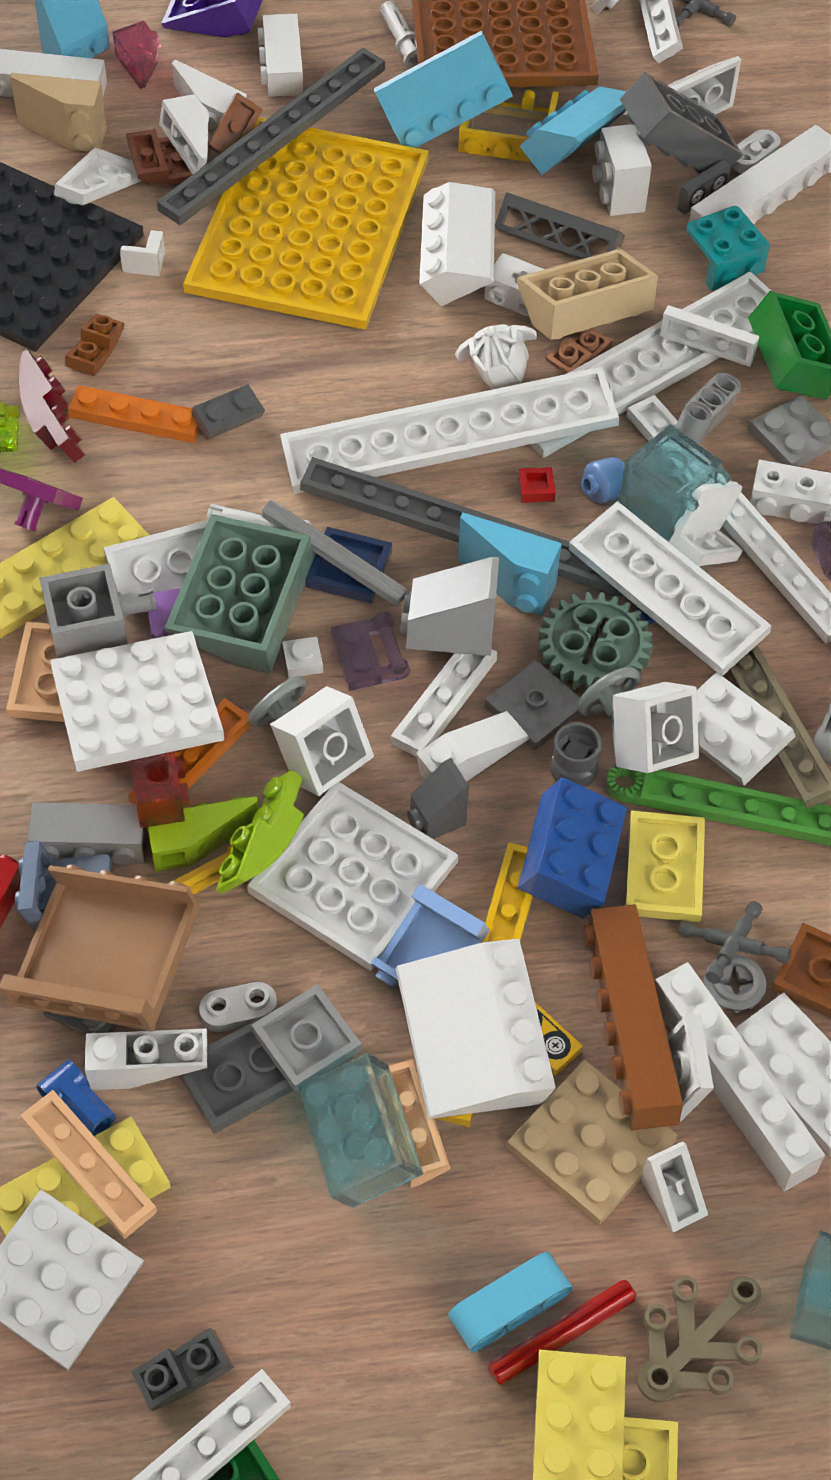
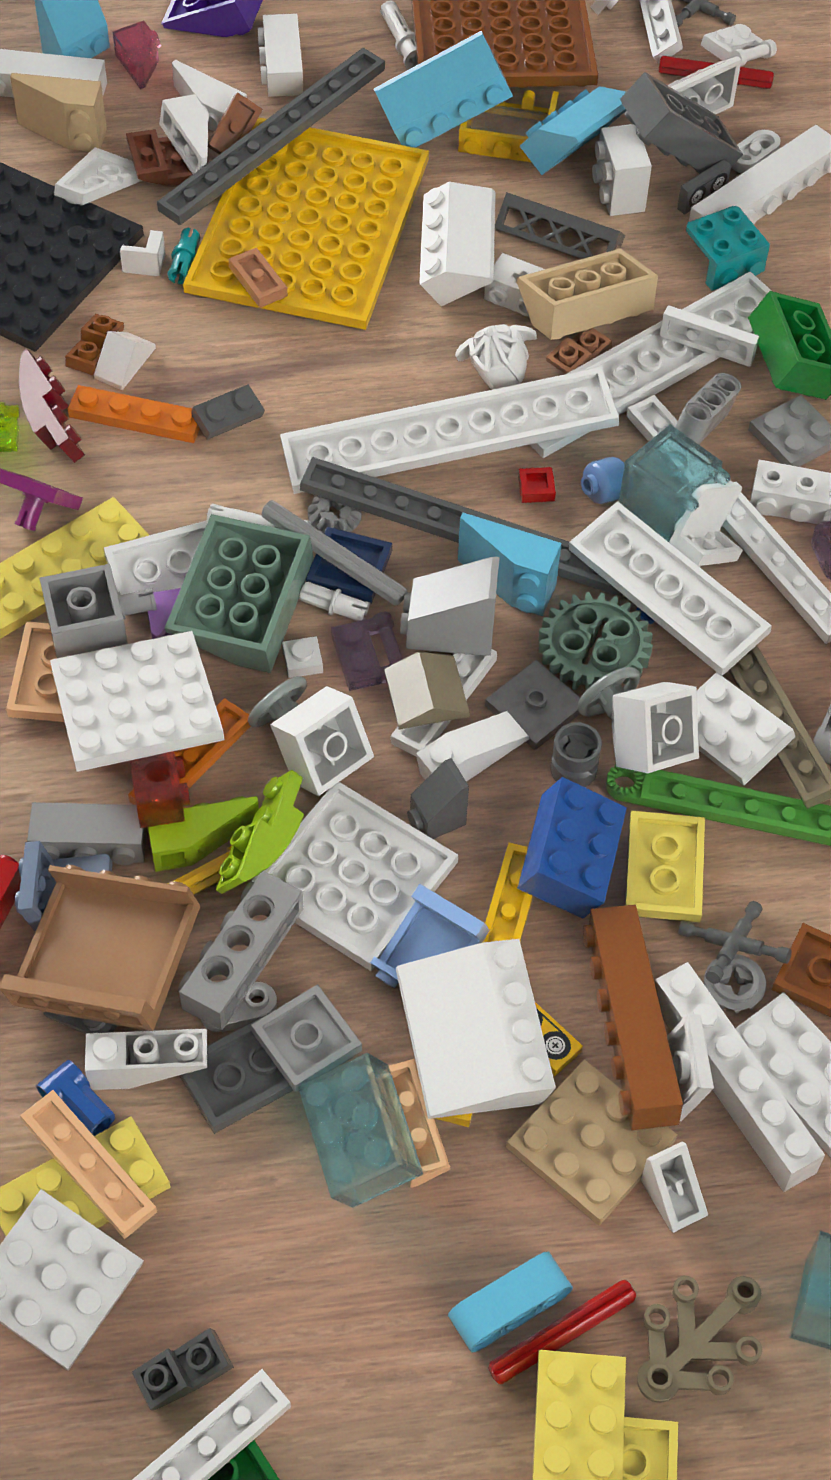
none -> white slope [94,331,156,390]
none -> teal pin [167,227,201,284]
none -> light grey brick [178,871,303,1030]
none -> nougat plate [229,247,288,308]
none -> white axle [299,582,370,624]
none -> light grey gear [308,496,362,534]
none -> dark tan slope [384,652,470,730]
none -> red axle [659,56,774,89]
none -> white plate [701,24,777,67]

